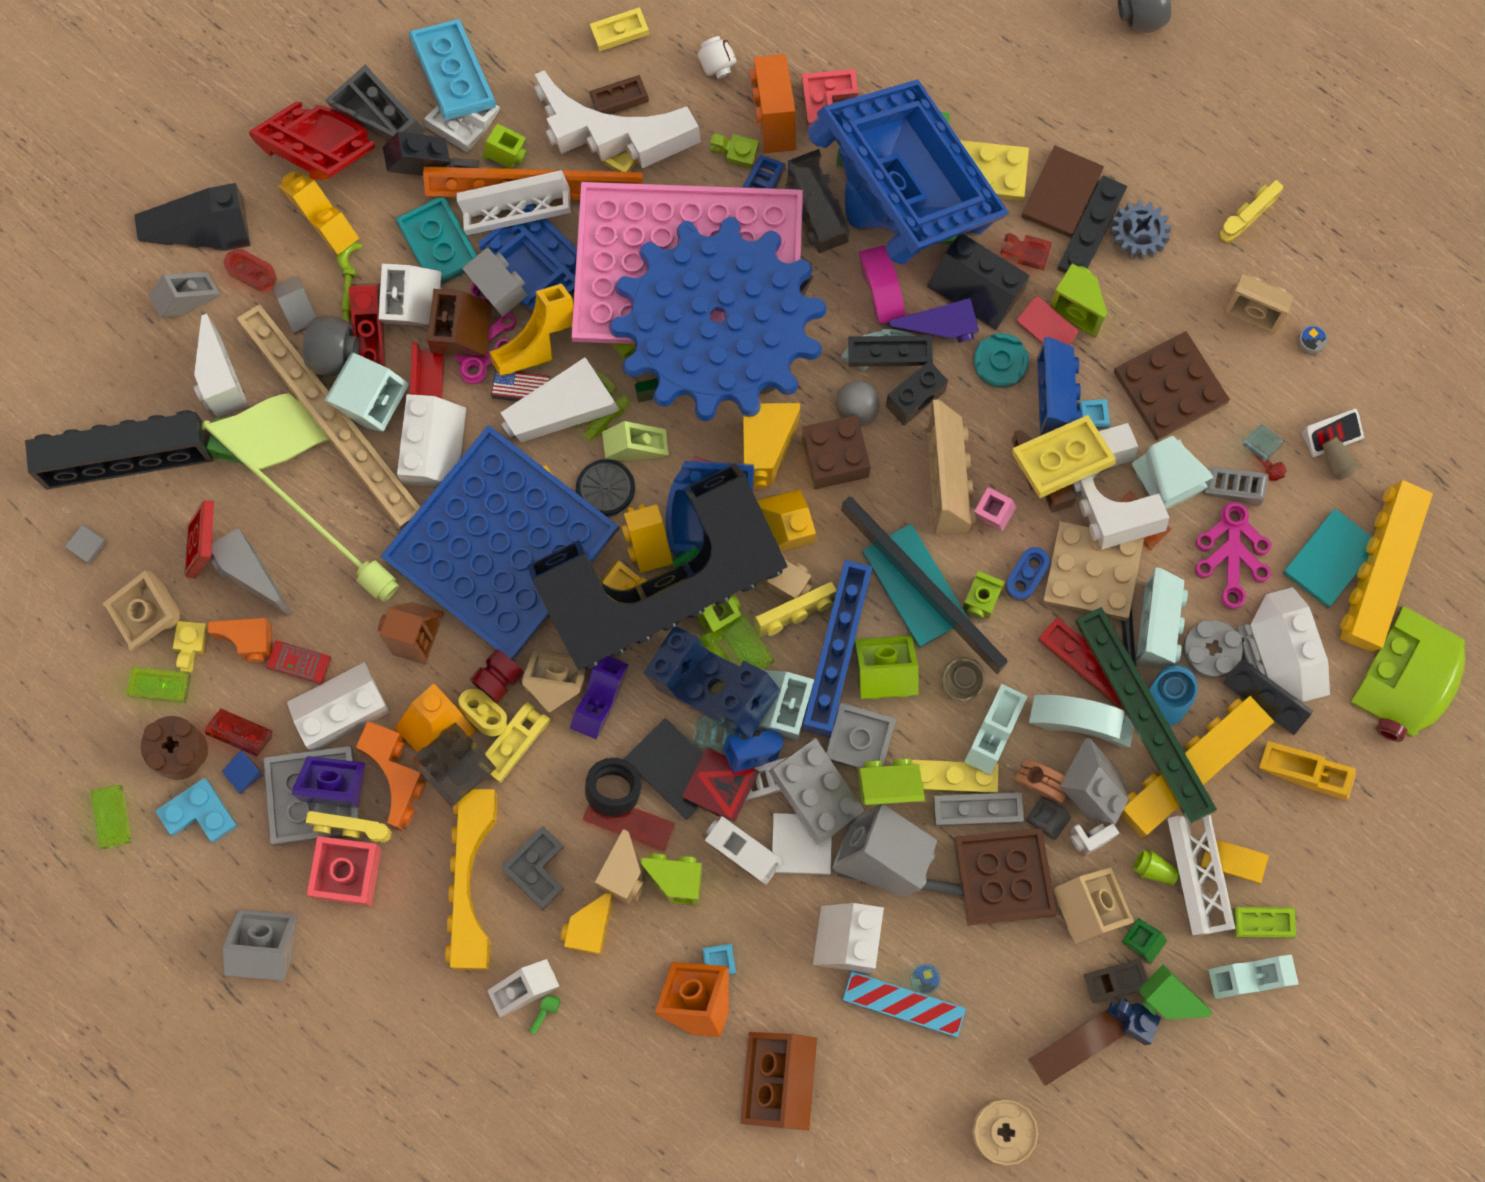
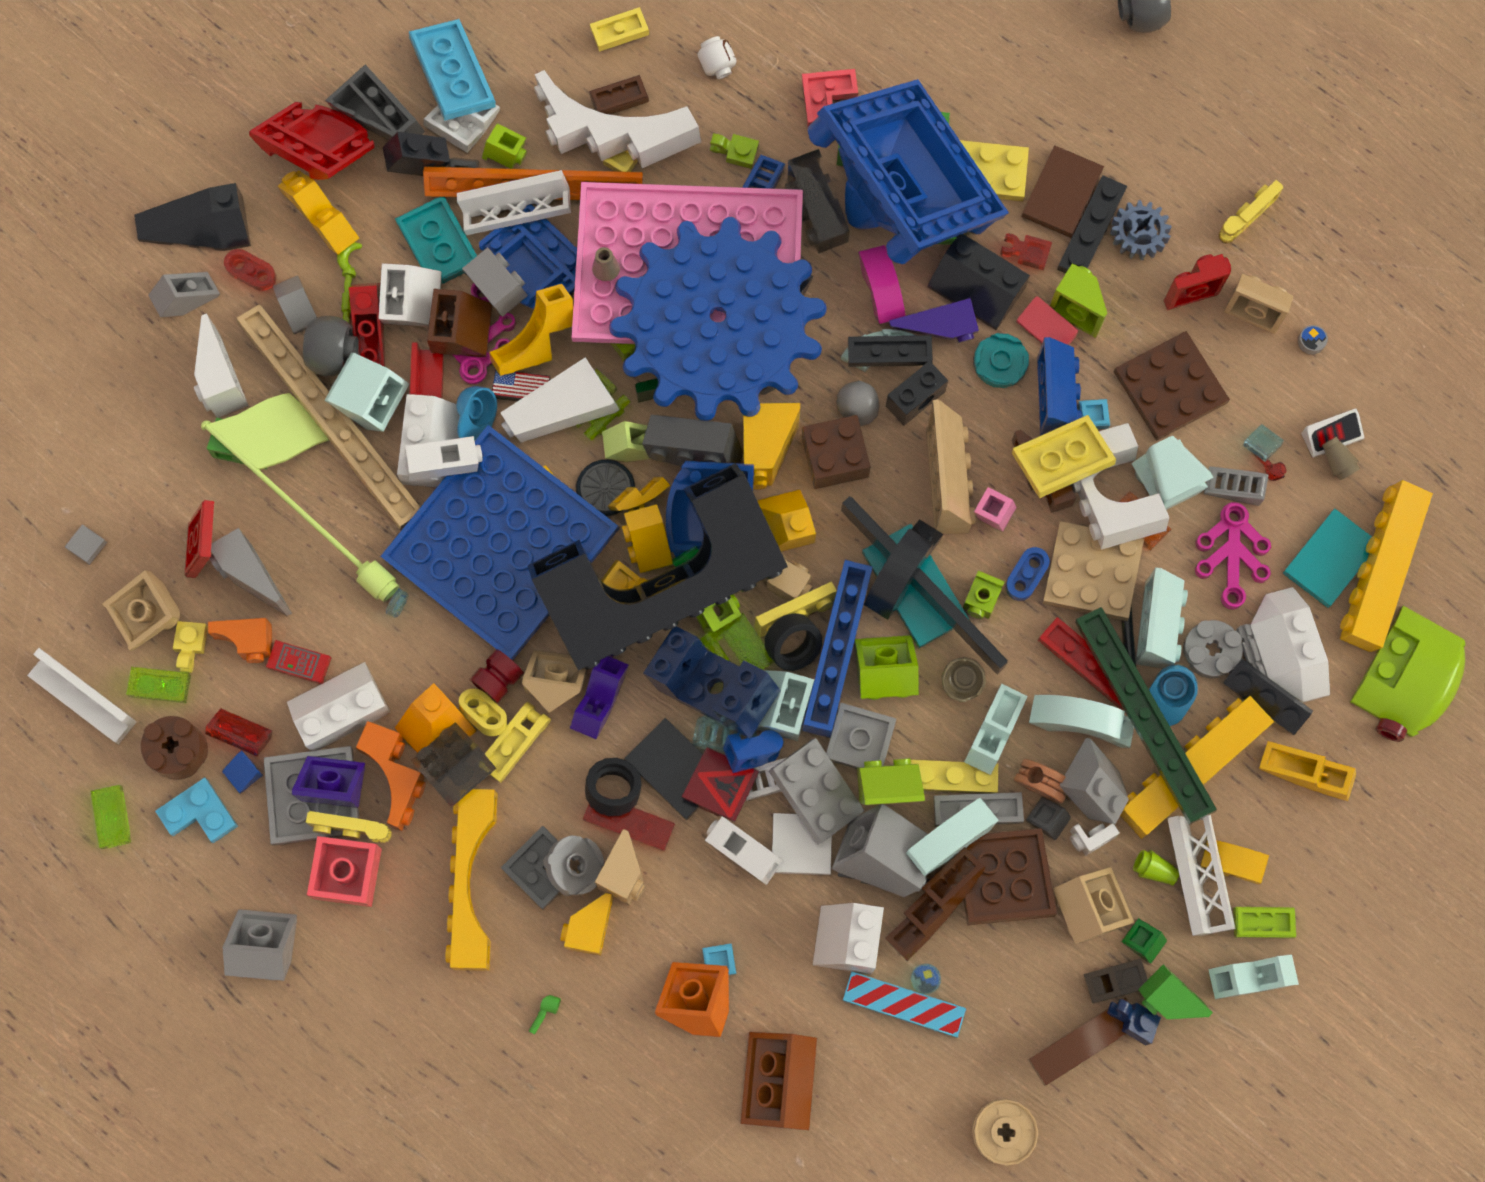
black brick [25,410,213,490] -> none
dark orange wedge [378,602,444,665] -> none
white slope [487,959,559,1018] -> none
lime slope [641,853,702,906] -> none
orange wedge [749,54,796,154] -> none
none -> white fence [27,648,137,745]
none -> clear light blue tile [386,588,409,618]
none -> white brick [405,436,483,481]
none -> dark azure cap [456,386,497,441]
none -> light grey plate [543,835,604,896]
none -> dark tan cone [592,247,620,281]
none -> yellow slope [607,477,670,511]
none -> dark grey wedge [642,415,743,467]
none -> black tyre [765,613,822,671]
none -> black arch [864,519,943,620]
none -> reddish brown slope [885,847,986,961]
none -> light aqua slope [906,798,999,876]
none -> red plate [1164,254,1231,310]

